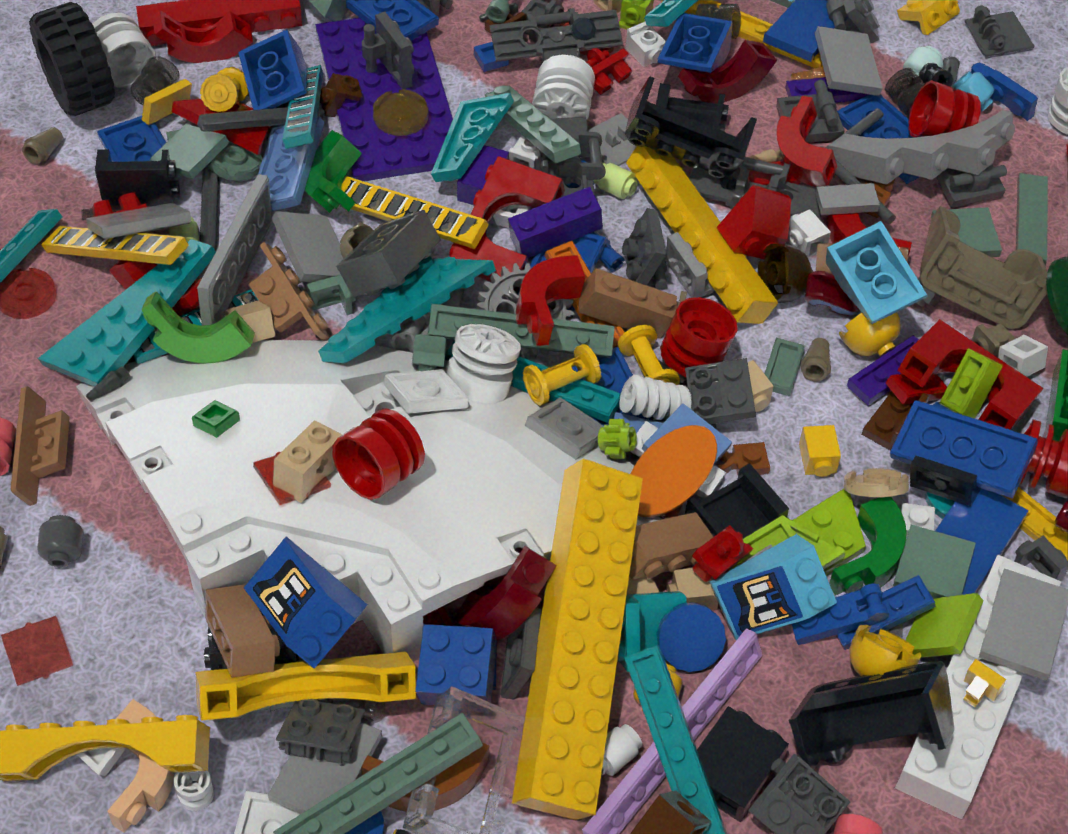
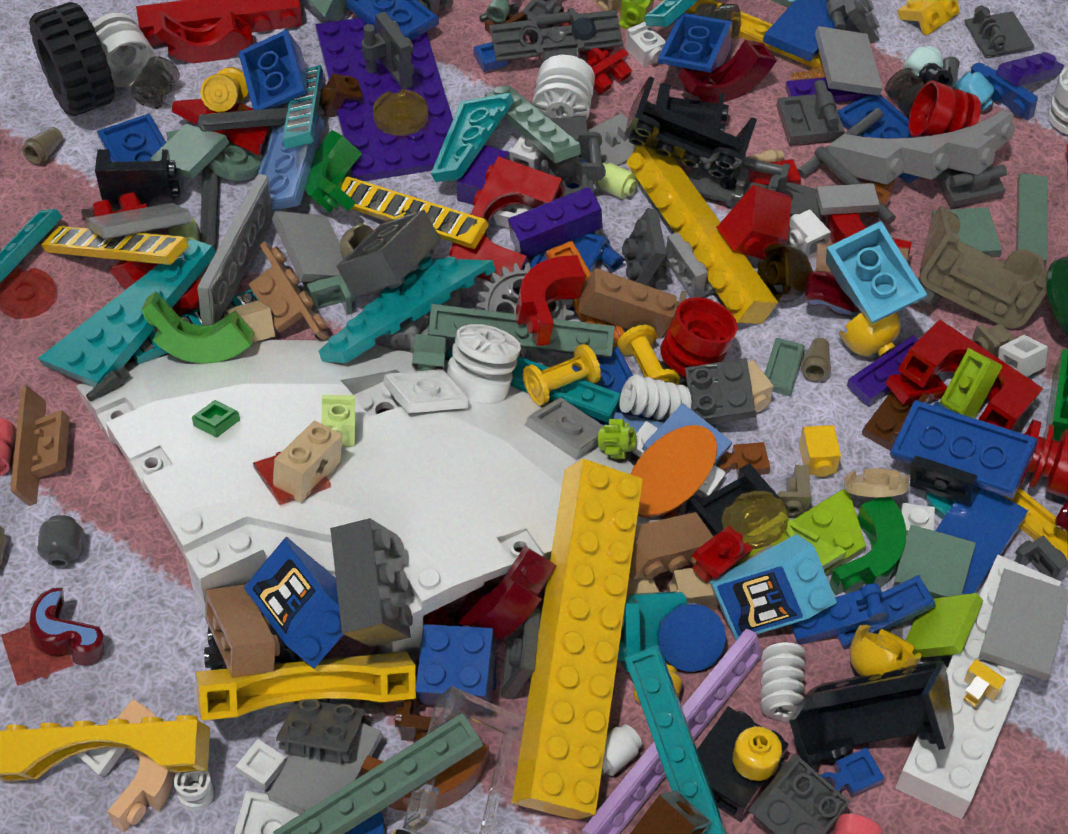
yellow tile [142,79,192,125] -> none
red wheel [332,408,425,500] -> none
red arch [777,96,837,187] -> none
none -> dark red animal [29,588,104,666]
none -> white plate [236,739,287,790]
none -> yellowish green brick [321,395,355,447]
none -> dark grey brick [330,518,413,647]
none -> reddish brown bracket [395,699,445,743]
none -> clear yellow tile [721,491,789,549]
none -> yellow head [733,726,782,781]
none -> white piece [760,642,805,722]
none -> dark tan bracket [777,465,811,517]
none -> blue plate [820,747,885,797]
none -> dark purple plate [995,52,1064,87]

